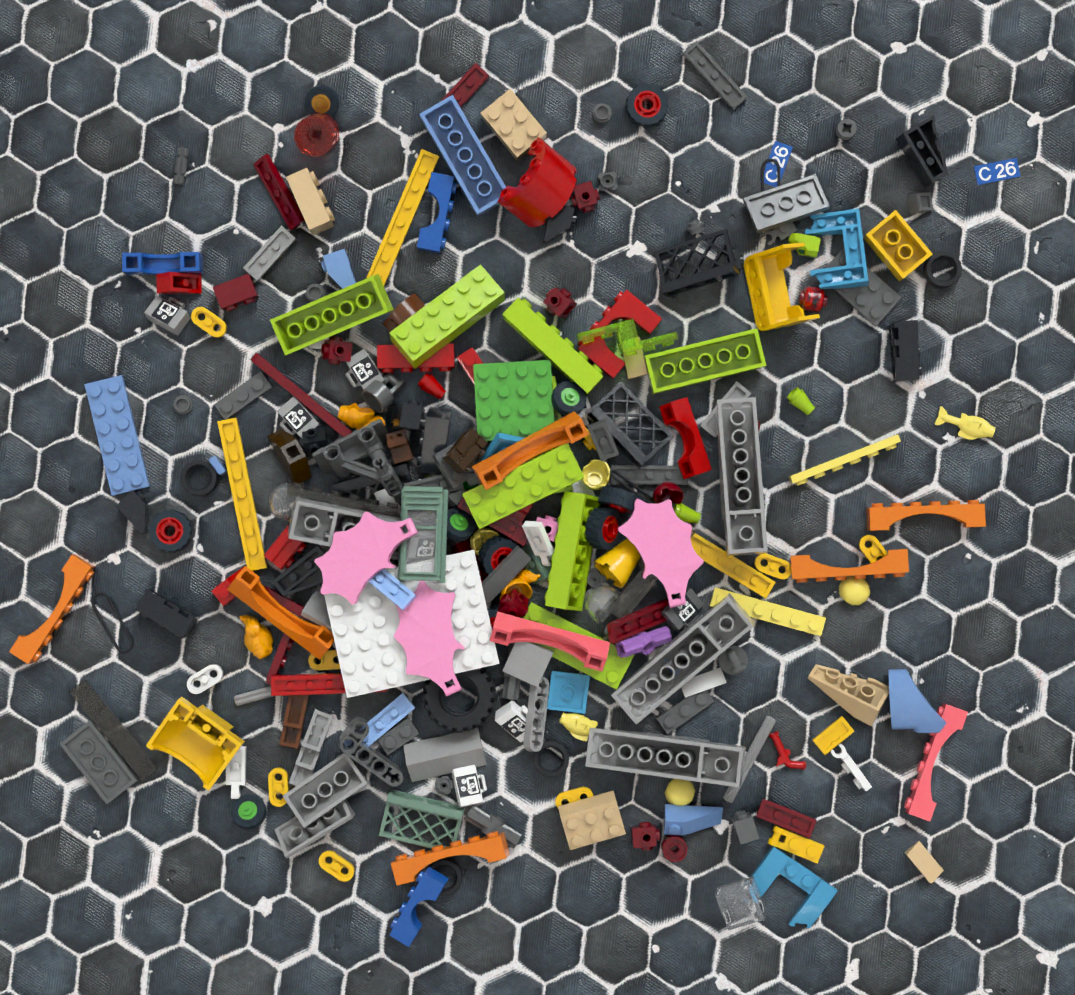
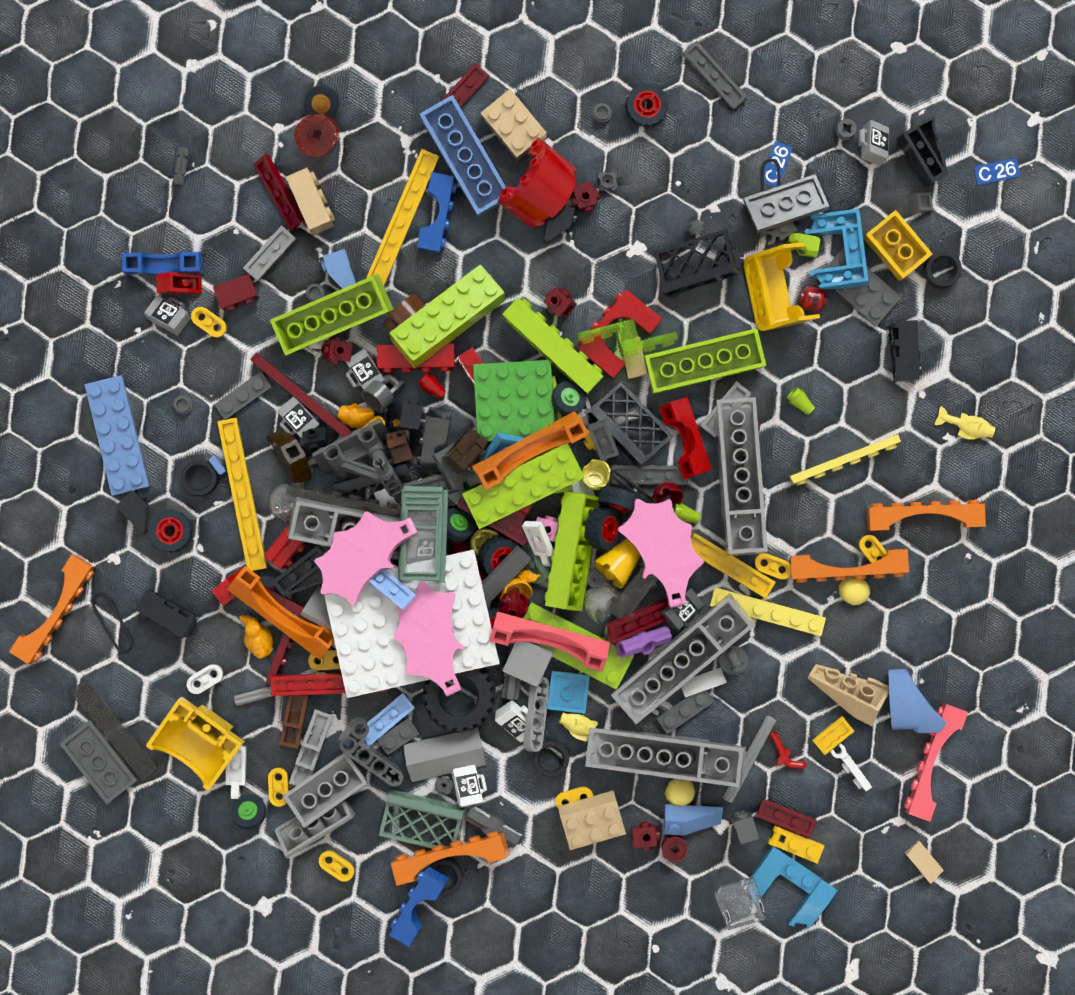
none -> light grey piece [859,120,889,165]

